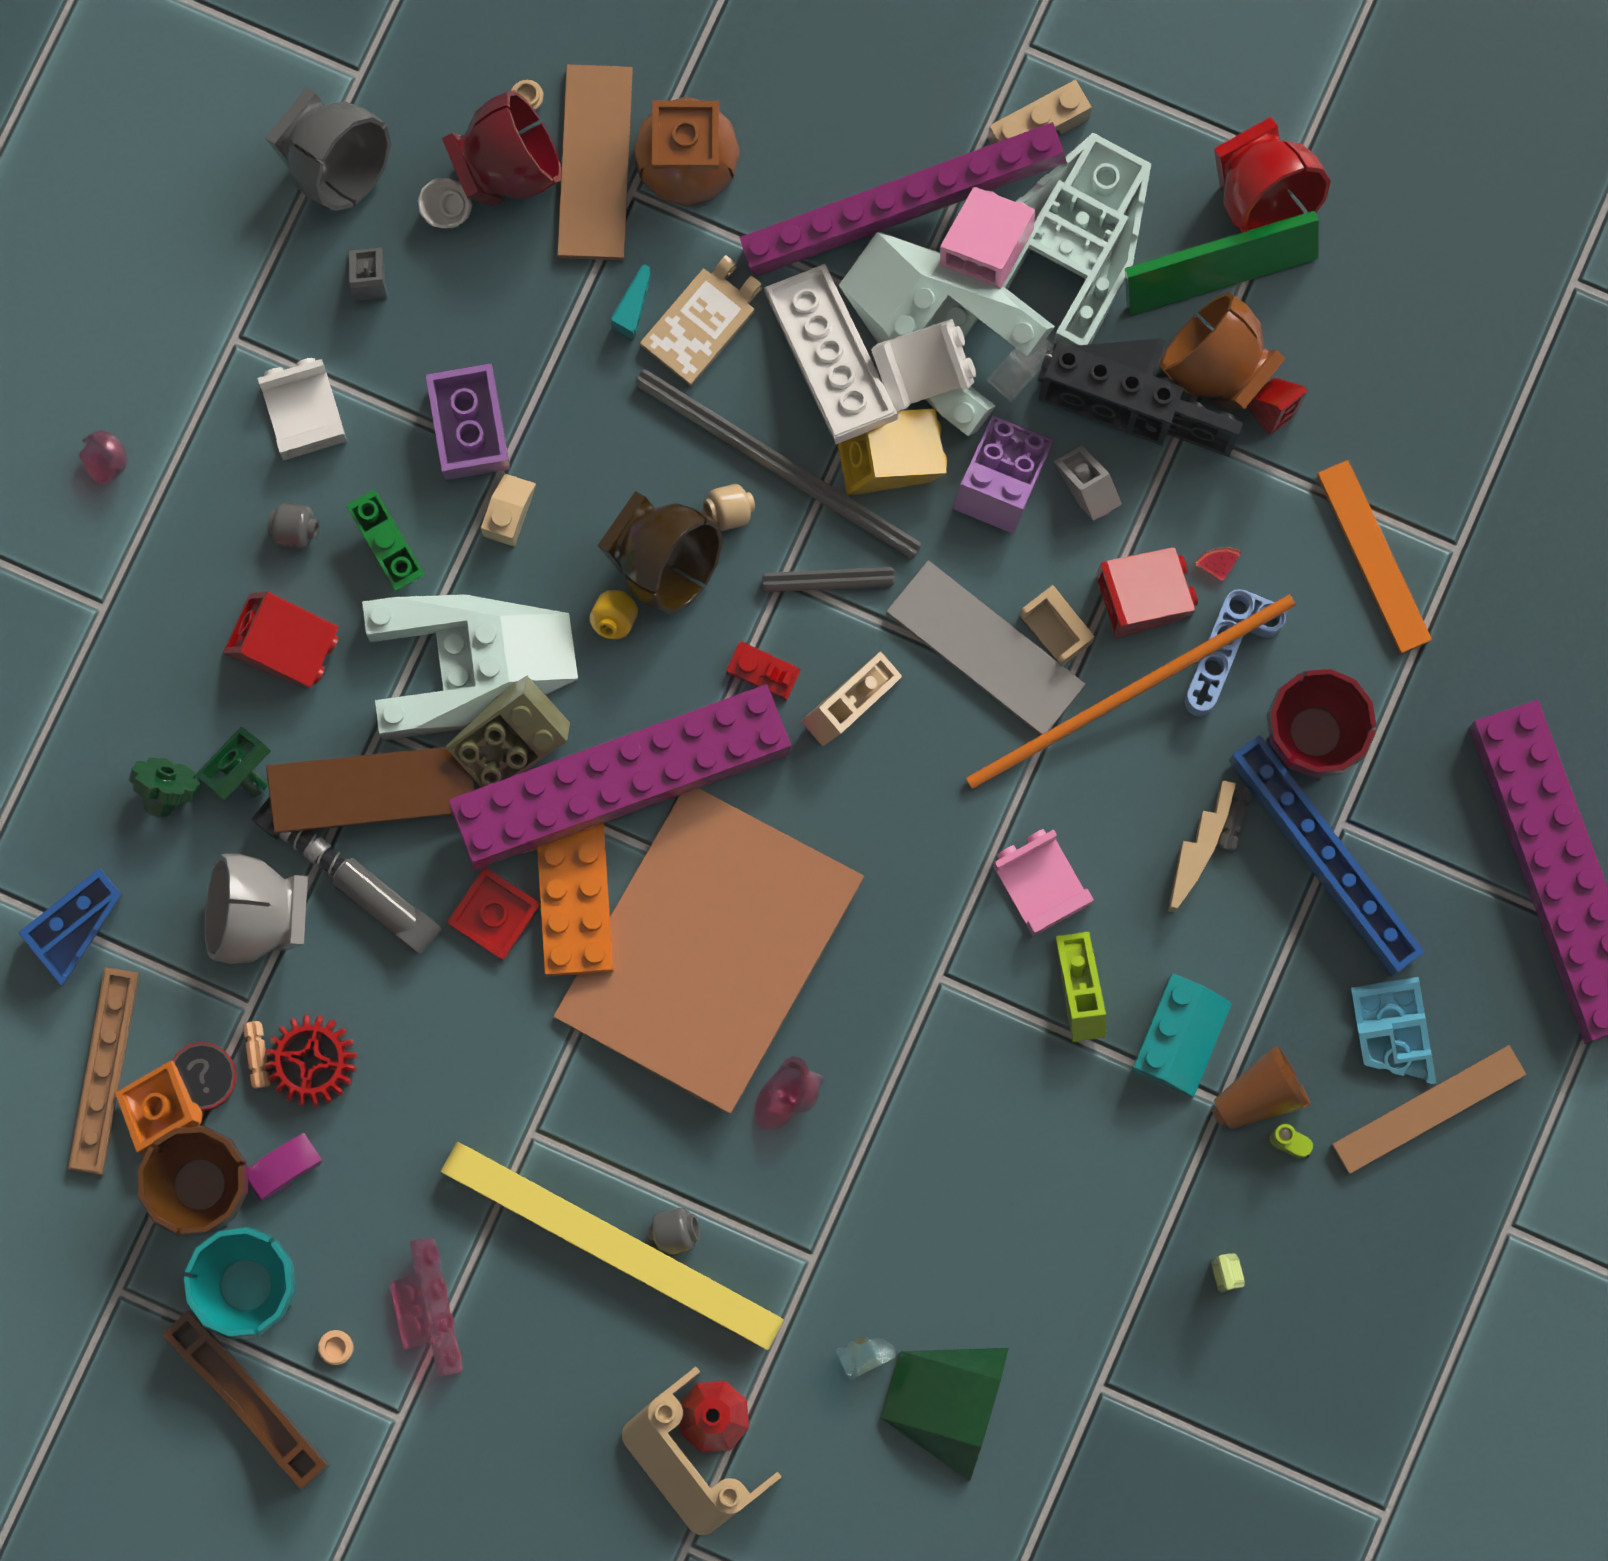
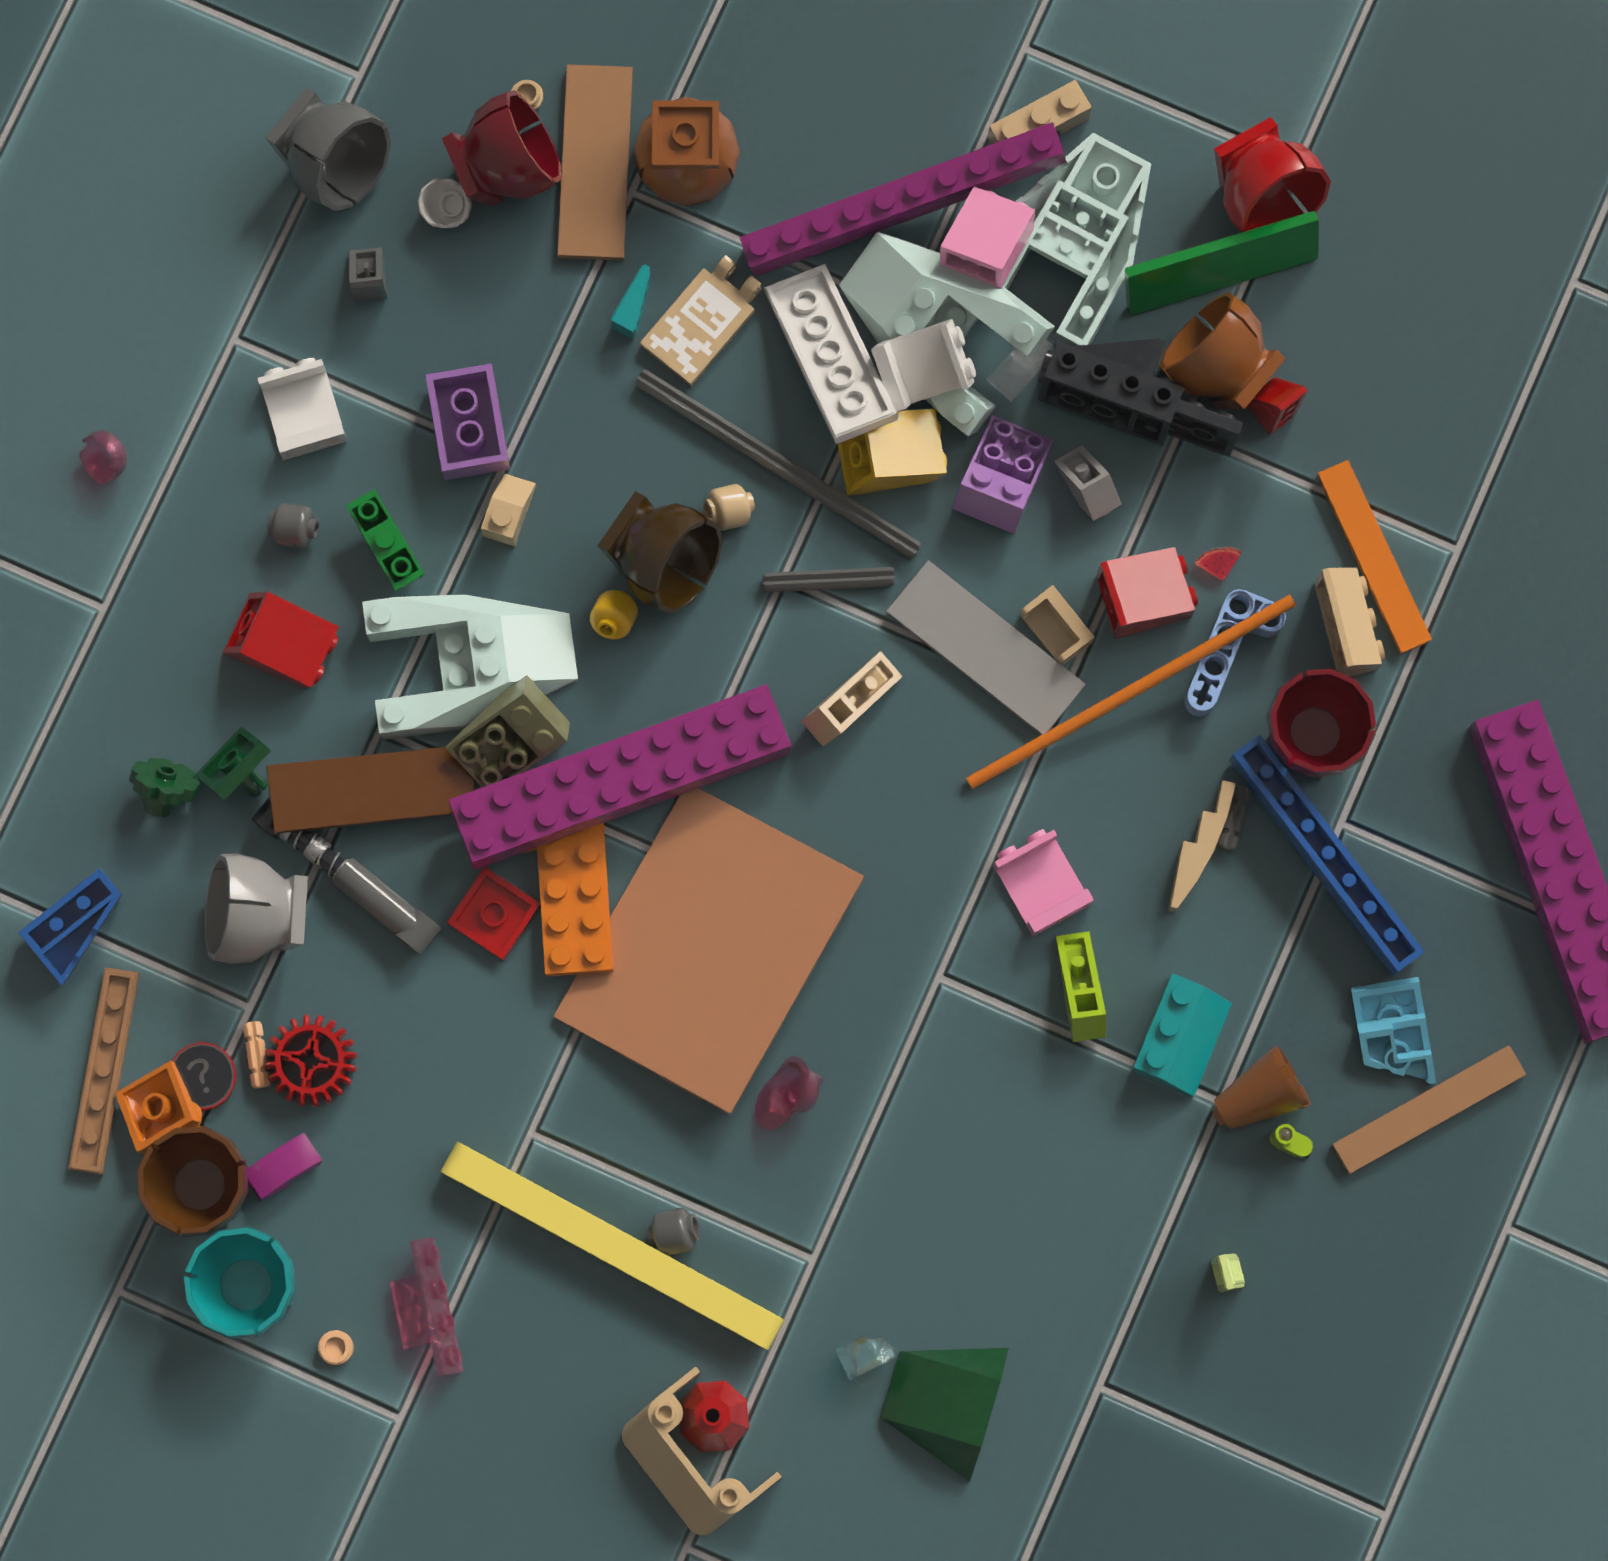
reddish brown arch [162,1311,331,1489] -> none
red plate [726,641,801,700] -> none
none -> tan slope [1314,568,1385,677]

